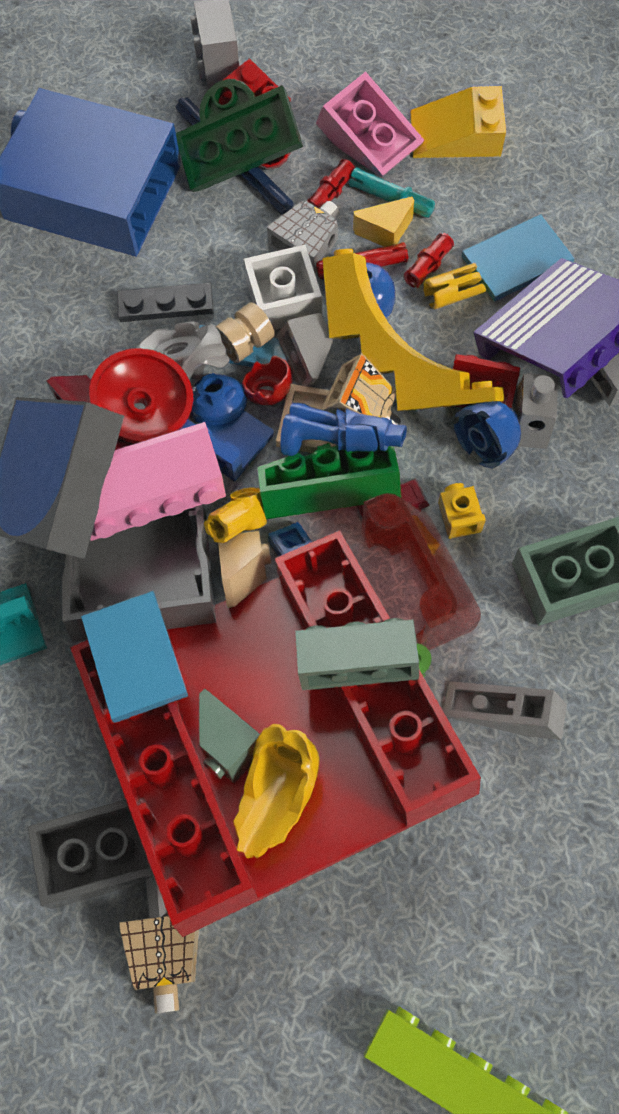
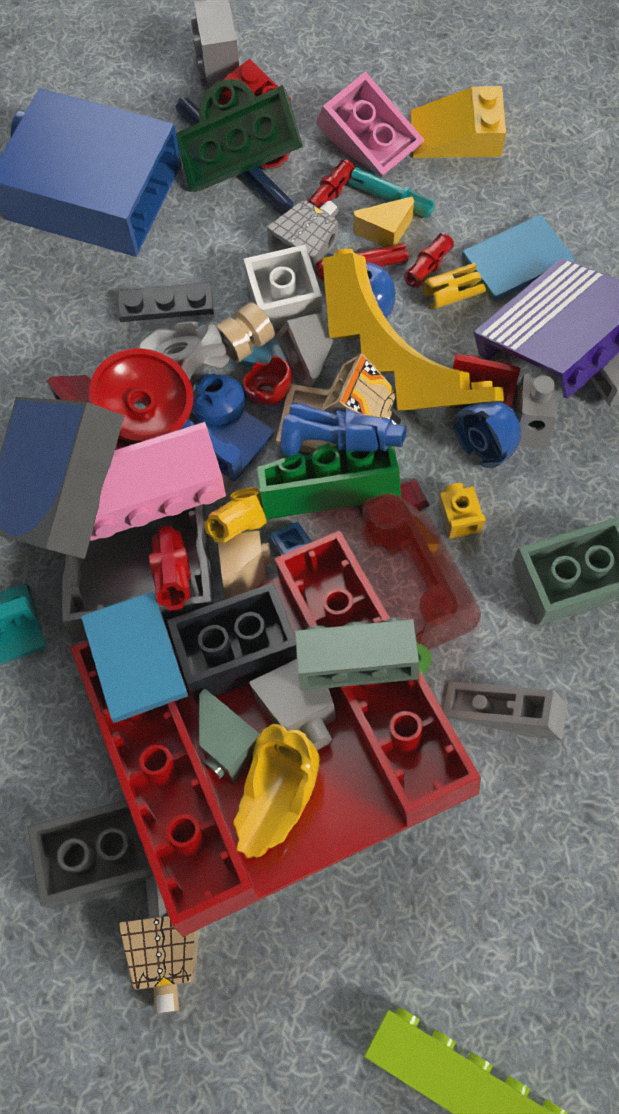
none -> red piece [149,526,191,610]
none -> black brick [167,583,297,703]
none -> light grey torso [249,659,336,750]

